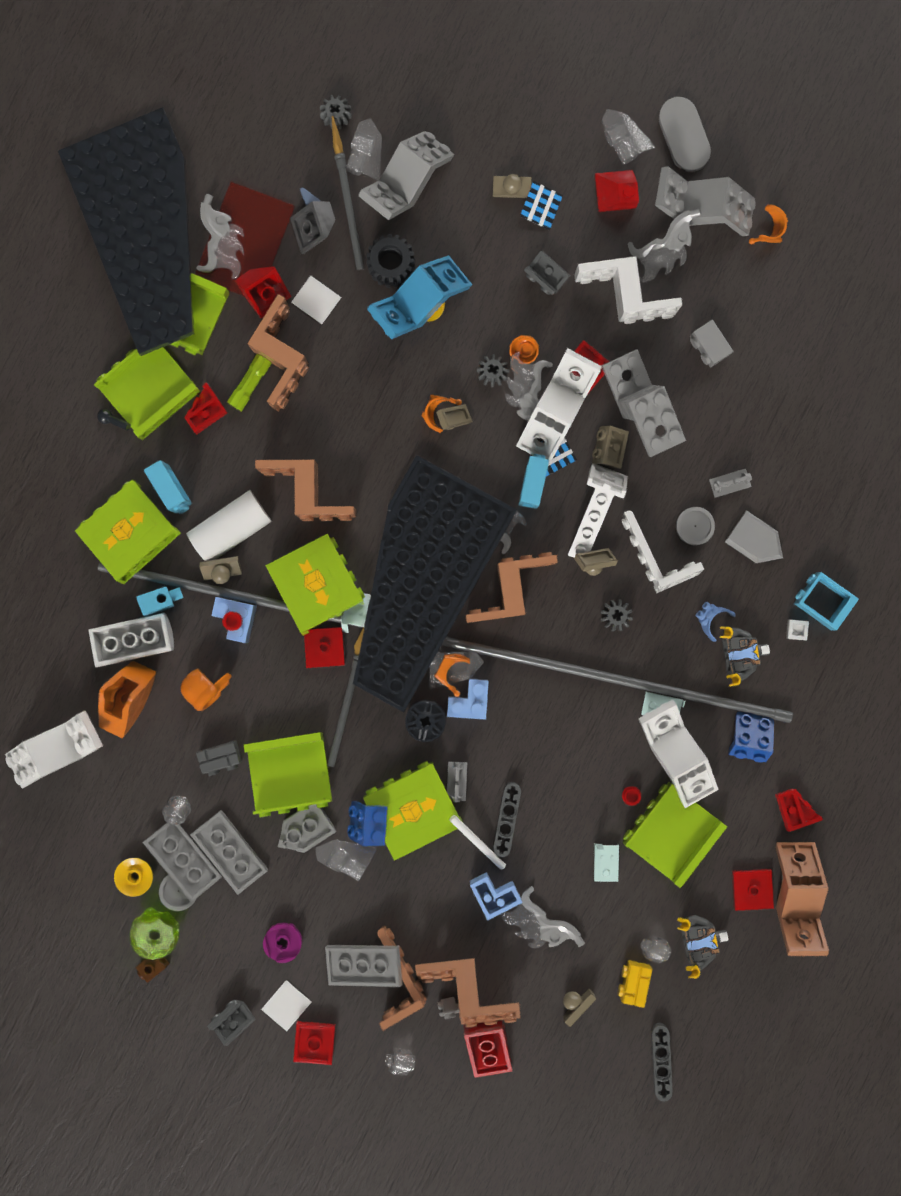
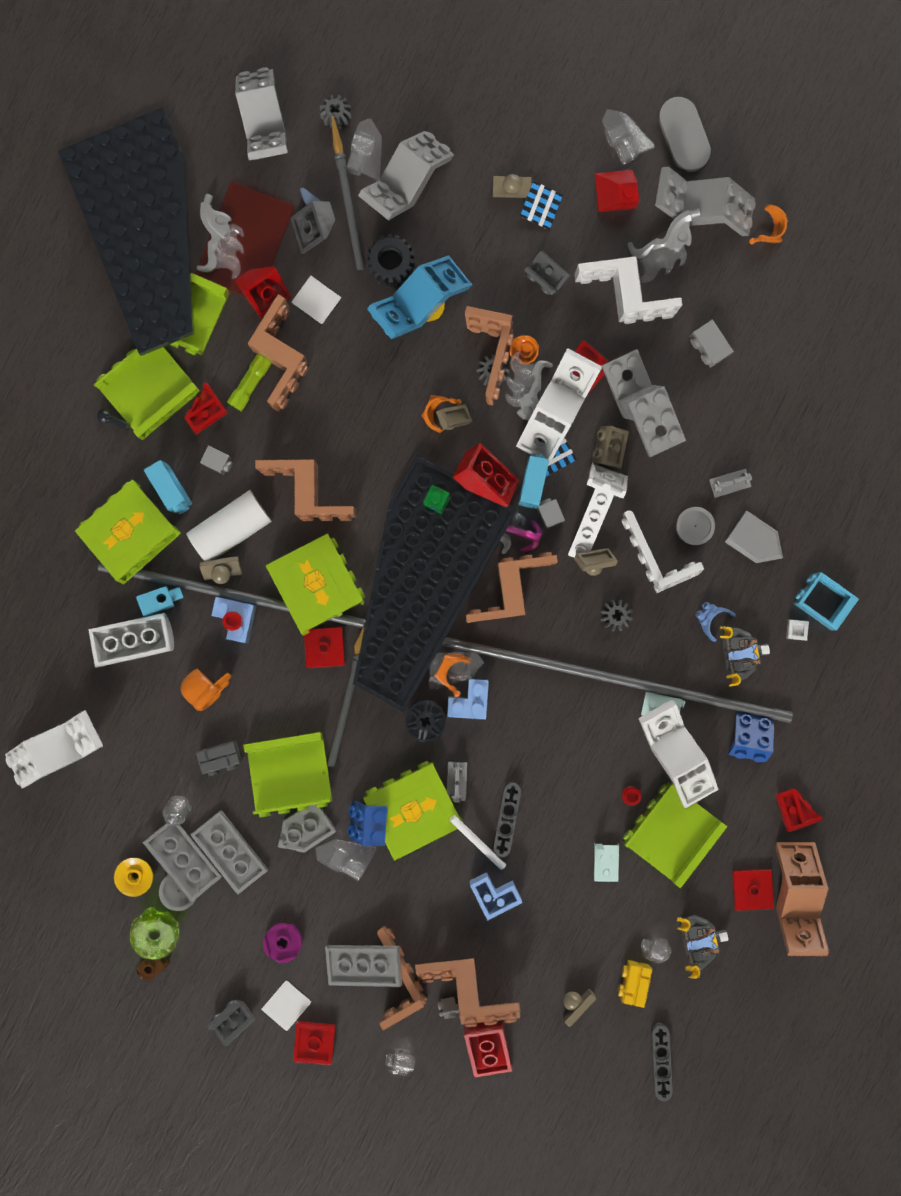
orange piece [98,661,156,738] -> none
light aqua piece [341,593,371,633] -> none
piece [501,886,585,948] -> none
none -> light grey brick [200,446,233,475]
none -> light grey bracket [235,68,288,161]
none -> green brick [423,485,451,514]
none -> red slope [453,443,520,507]
none -> nougat bracket [465,306,514,405]
none -> dark pink piece [506,520,542,552]
none -> light grey brick [537,498,565,529]

